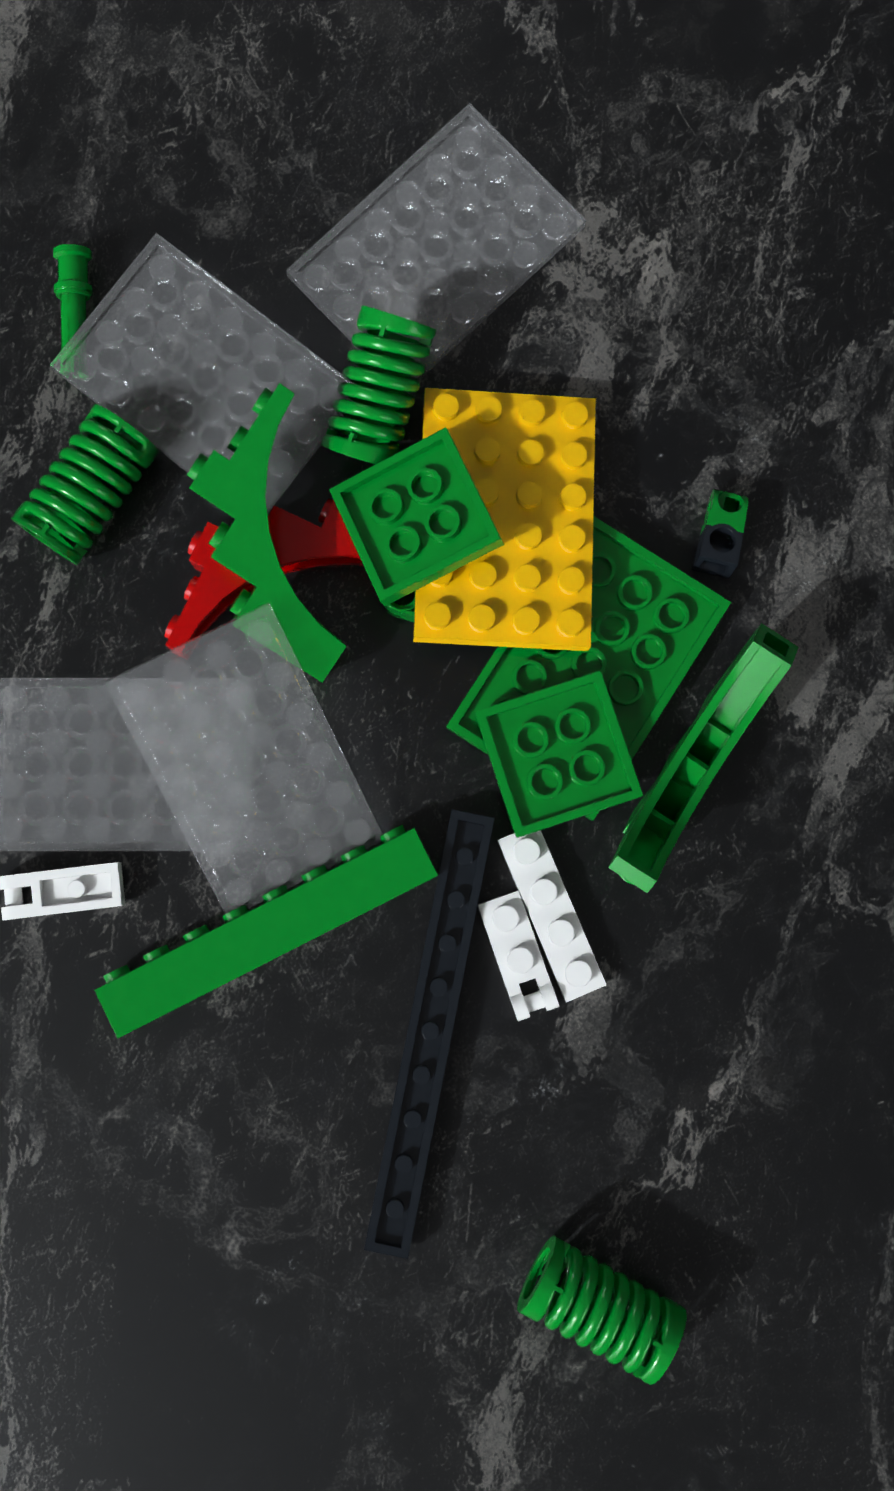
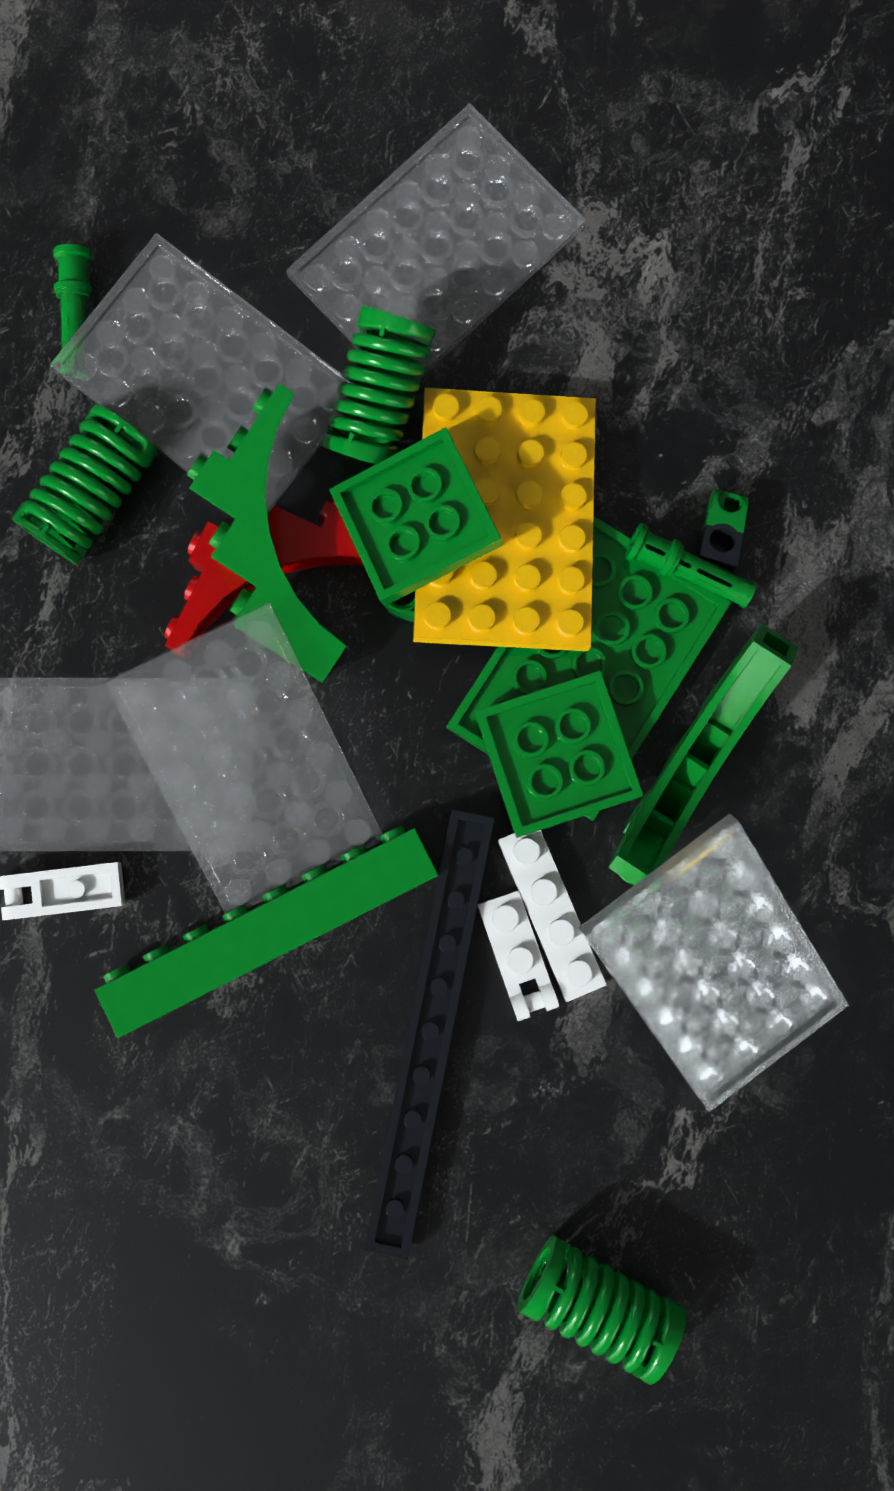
none -> clear plate [578,814,849,1112]
none -> green pin [624,523,757,608]

